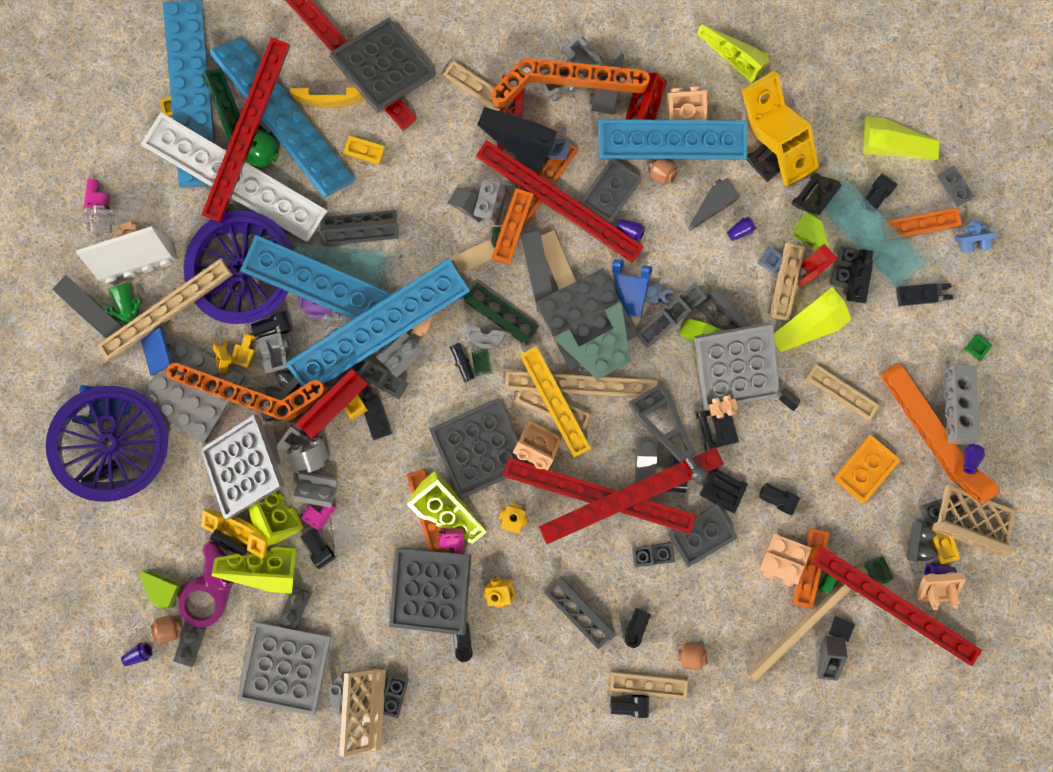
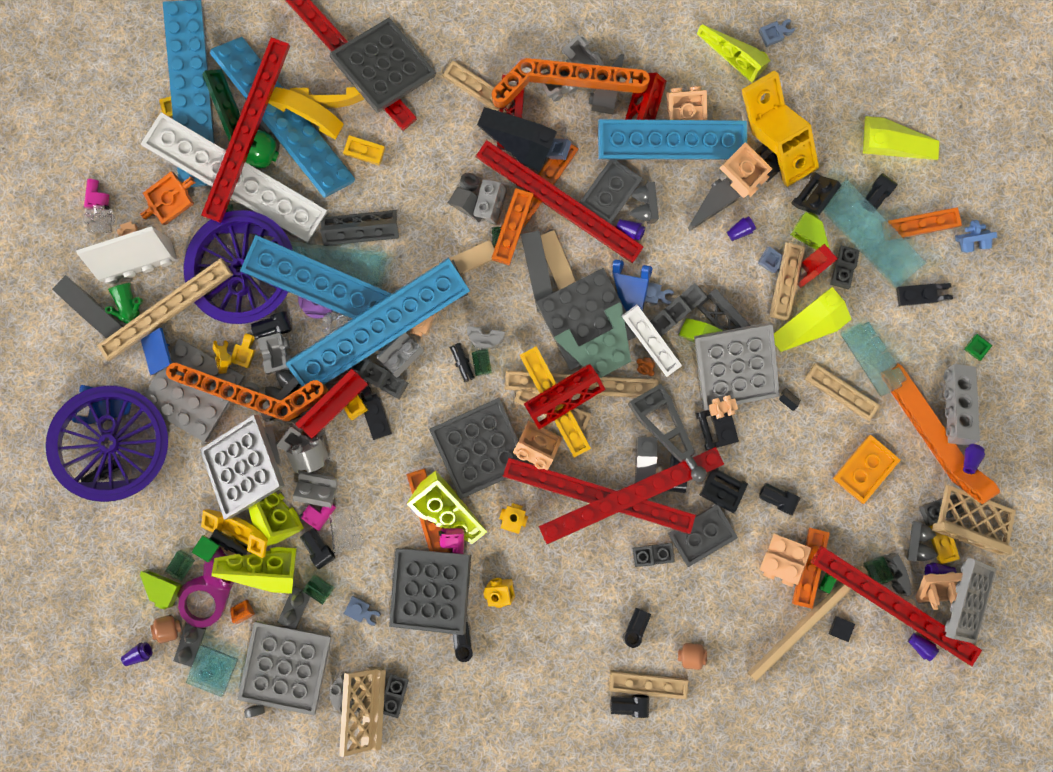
dark green fence [463,283,539,345] -> none
dark grey fence [544,577,616,650] -> none
nougat head [649,159,678,185] -> none
dark grey slope [818,635,848,681] -> none
black hinge [846,249,873,303] -> none
dark grey hinge [937,165,975,207] -> none
none -> orange plate [140,171,196,225]
none -> clear green piece [165,550,195,581]
none -> clear light blue plate [186,645,238,697]
none -> green tile [192,535,220,563]
none -> orange slope [230,599,255,624]
none -> dark grey tile [244,705,265,718]
none -> yellow slope [268,87,344,140]
none -> clear green piece [303,574,335,605]
none -> sand blue plate [344,596,381,626]
none -> dark grey tile [459,173,479,191]
none -> red fence [524,364,606,429]
none -> white plate [622,305,682,377]
none -> dark grey tile [630,182,659,224]
none -> dark orange plate [636,357,655,376]
none -> light nougat plate [720,142,772,198]
none -> sand blue plate [759,19,795,47]
none -> clear light blue windscreen [840,322,907,397]
none -> dark grey slope [885,554,911,596]
none -> dark purple cone [907,633,939,662]
none -> light grey plate [945,557,996,644]

